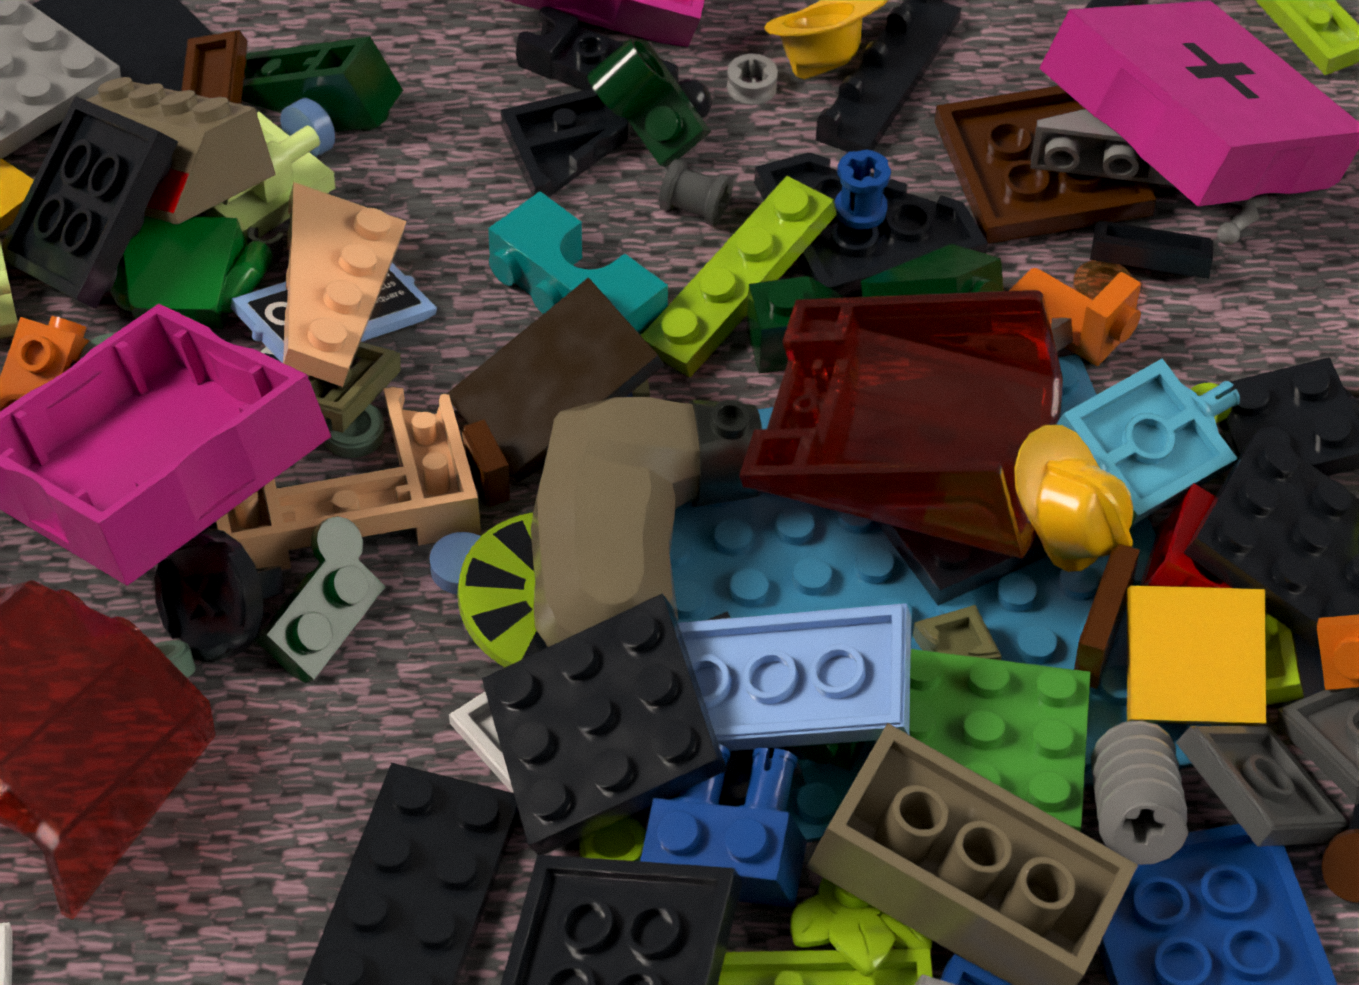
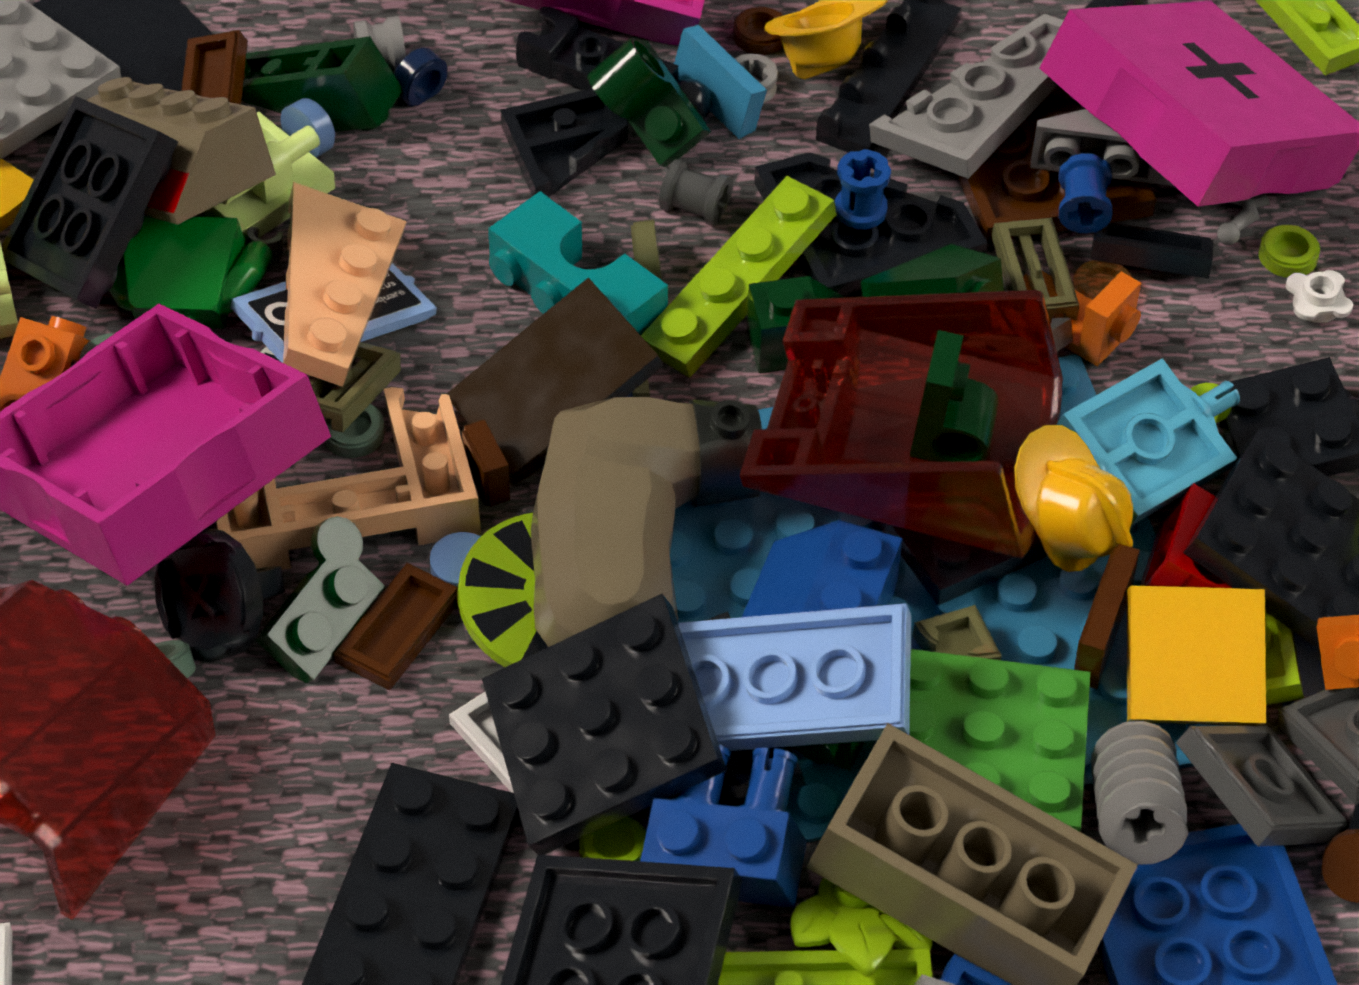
none -> reddish brown tile [333,563,458,691]
none -> light grey wheel [353,16,406,72]
none -> dark blue tile [394,48,448,106]
none -> olive tile [631,219,662,279]
none -> dark azure tile [674,25,767,139]
none -> reddish brown tile [733,7,784,55]
none -> blue slope [742,520,903,617]
none -> light grey wing [869,14,1064,178]
none -> dark green plate [909,330,999,467]
none -> olive tile [992,218,1080,326]
none -> blue bush [1059,153,1113,233]
none -> lime tile [1258,225,1320,278]
none -> white plate [1286,270,1353,323]

